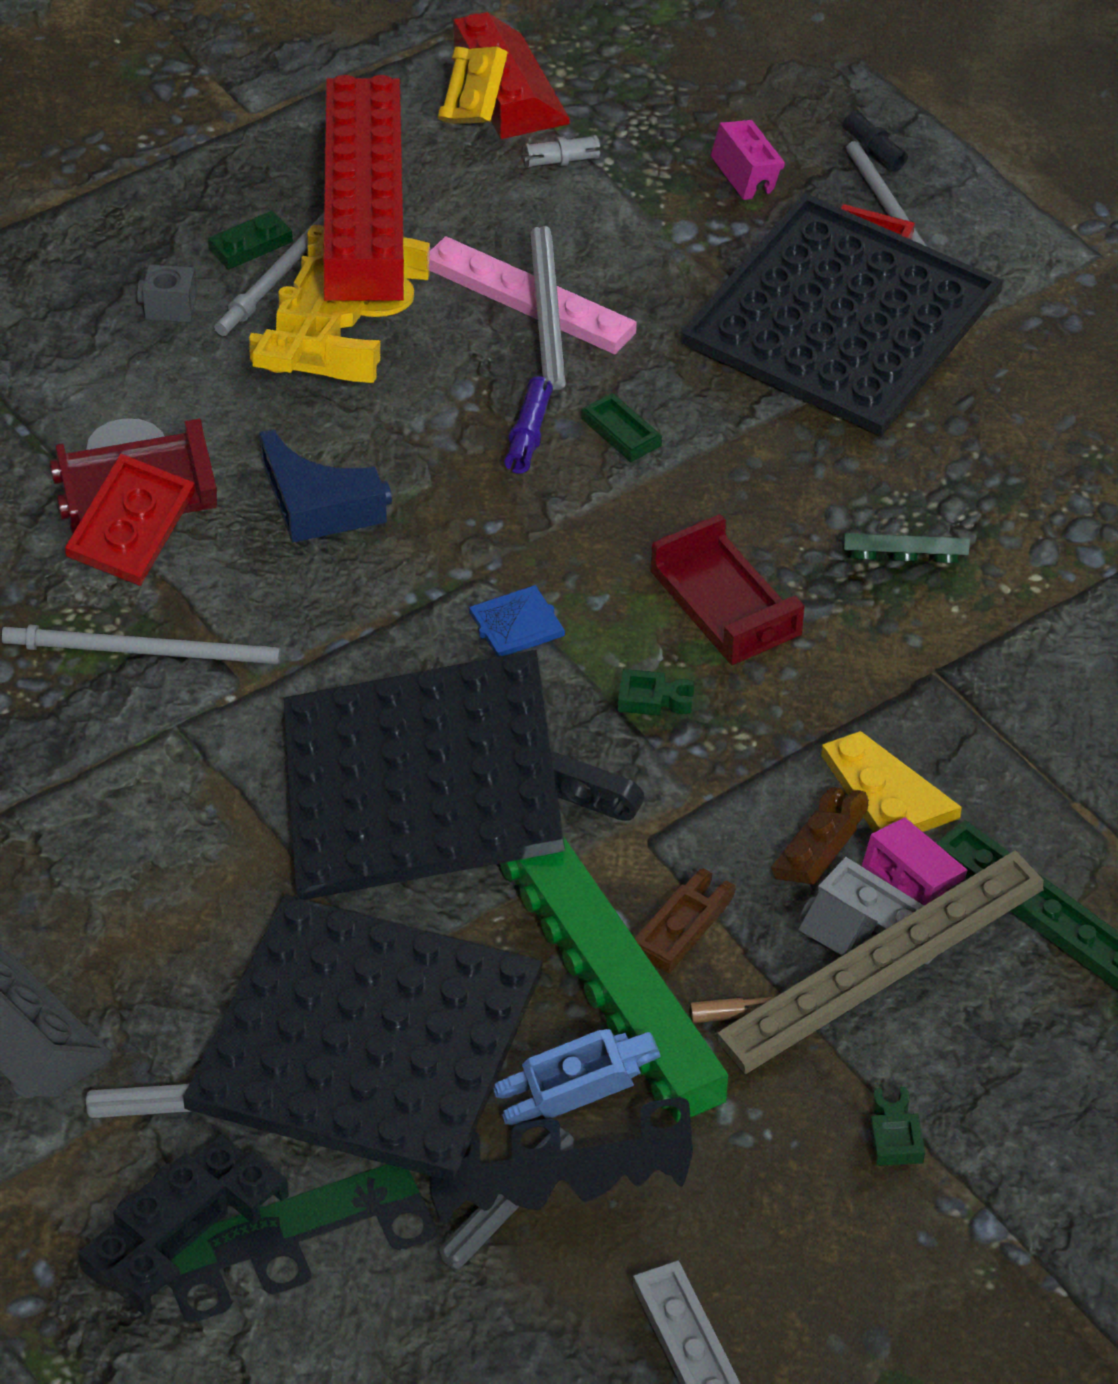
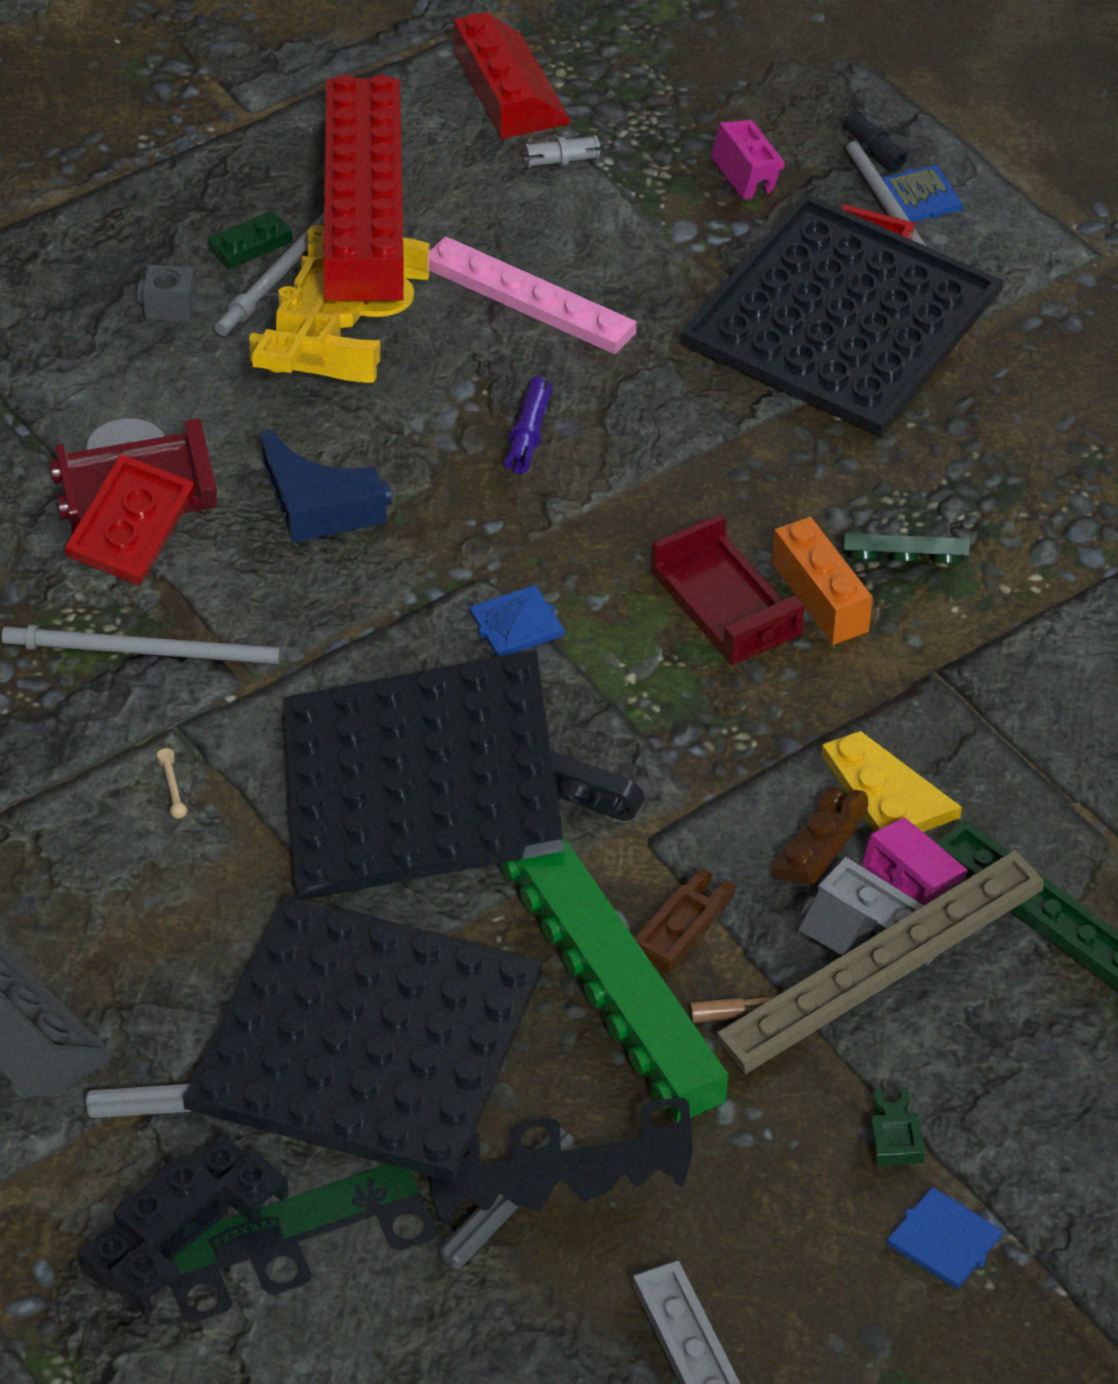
yellow plate [437,46,508,124] -> none
medium blue hinge [493,1029,661,1126] -> none
light grey axle [530,226,566,390] -> none
dark green tile [581,392,662,462] -> none
dark green plate [618,669,695,716] -> none
none -> tan hinge [157,748,187,819]
none -> orange brick [772,516,873,645]
none -> piece [882,165,963,222]
none -> blue piece [887,1187,1003,1290]

